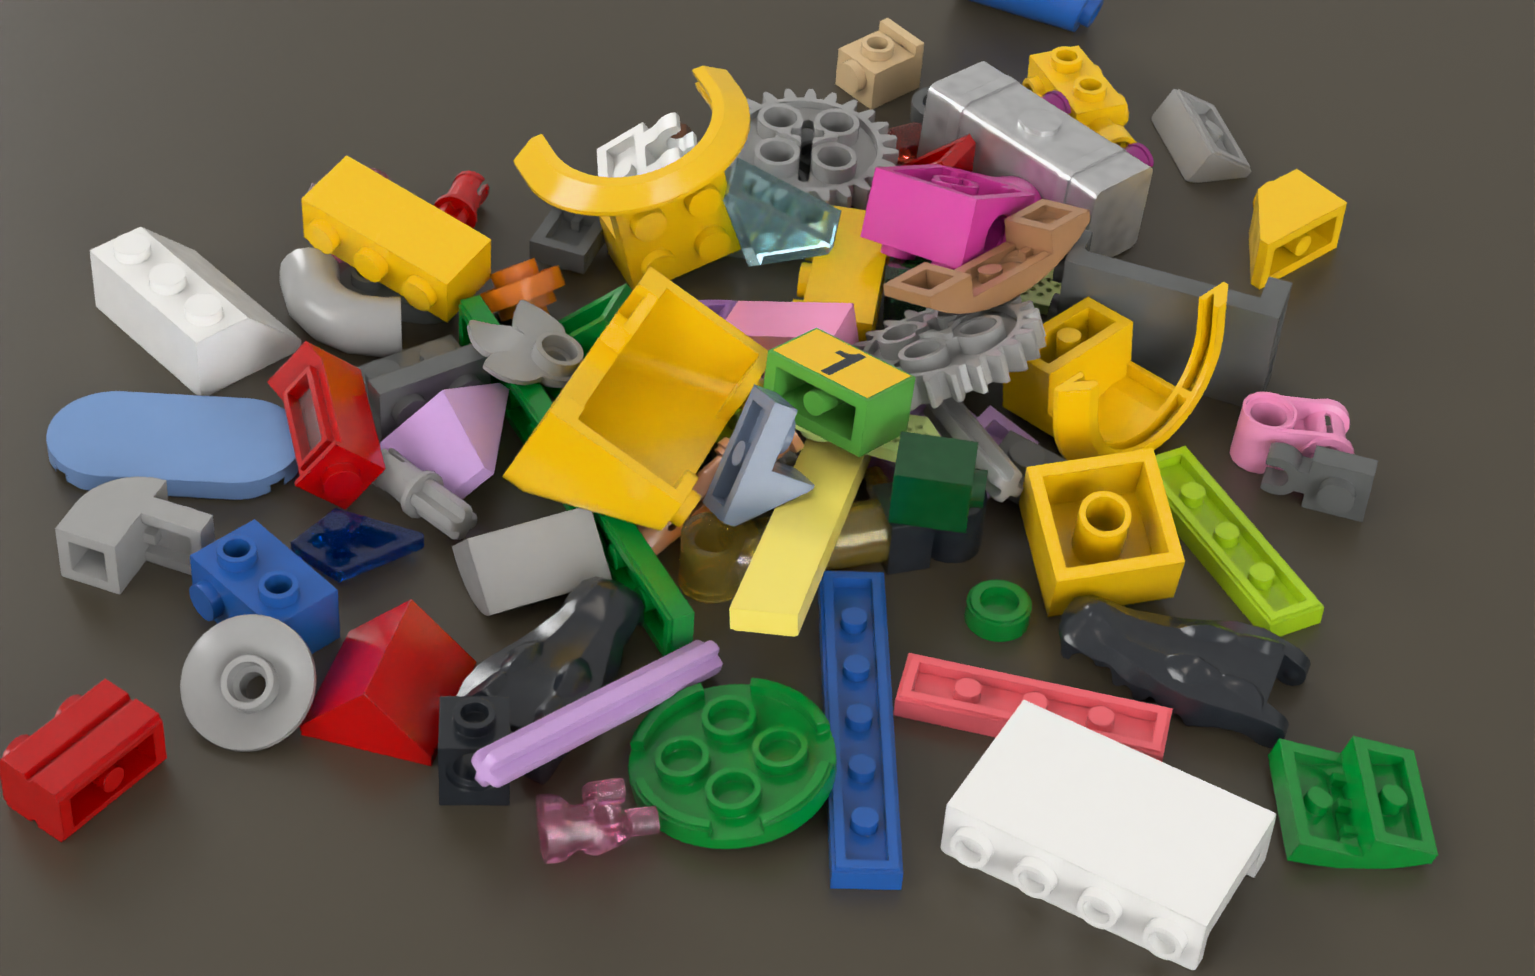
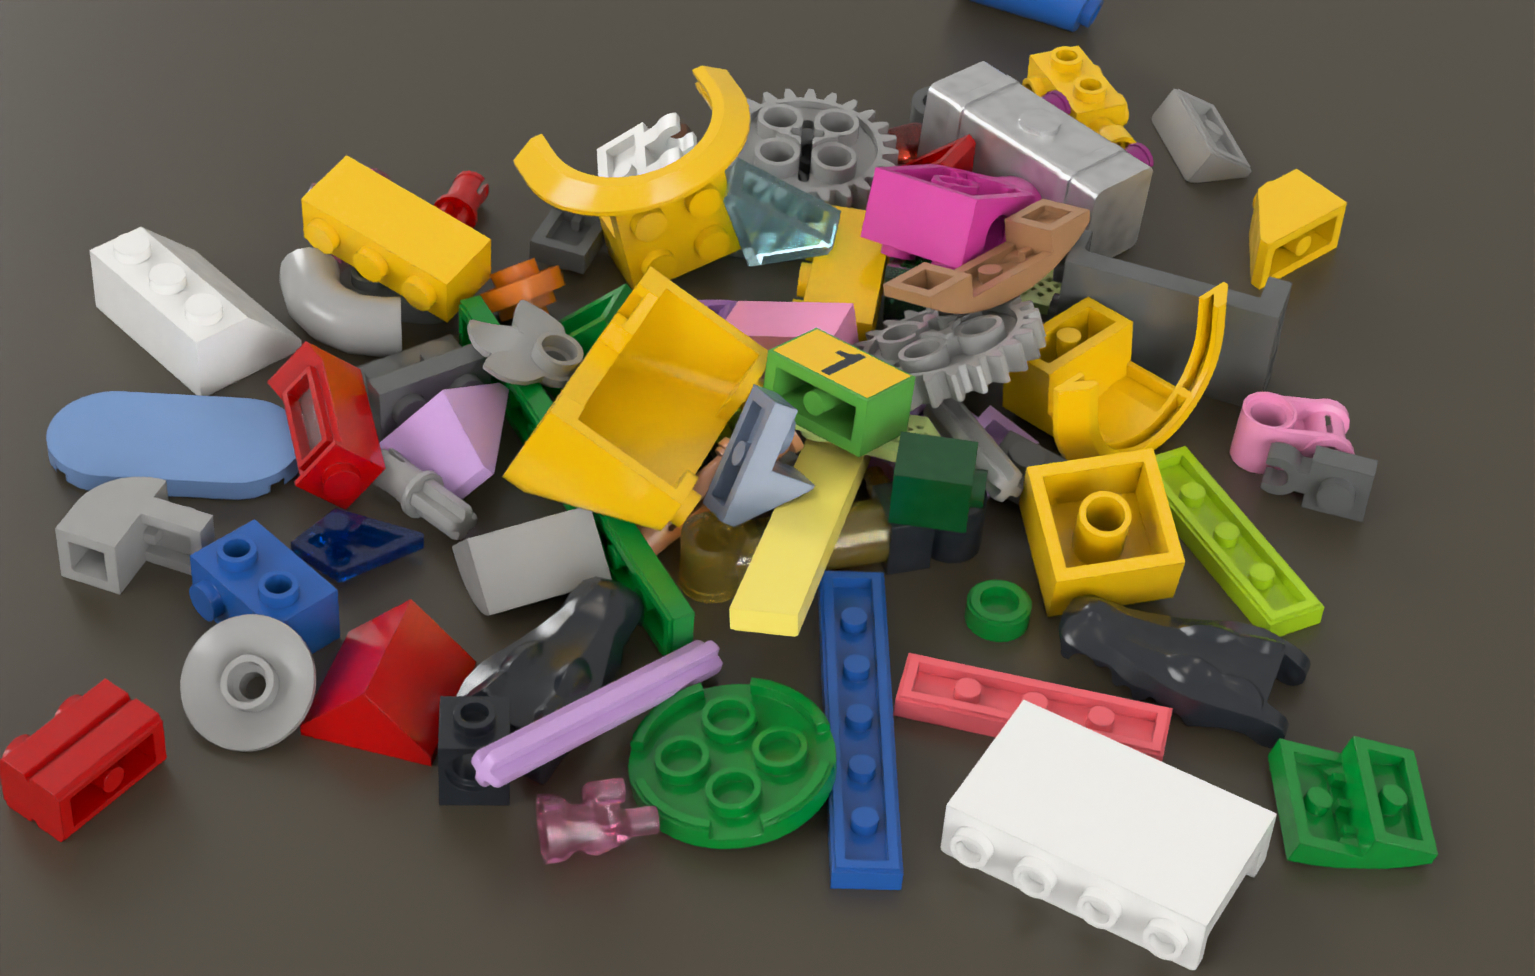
tan brick [835,18,924,110] -> none

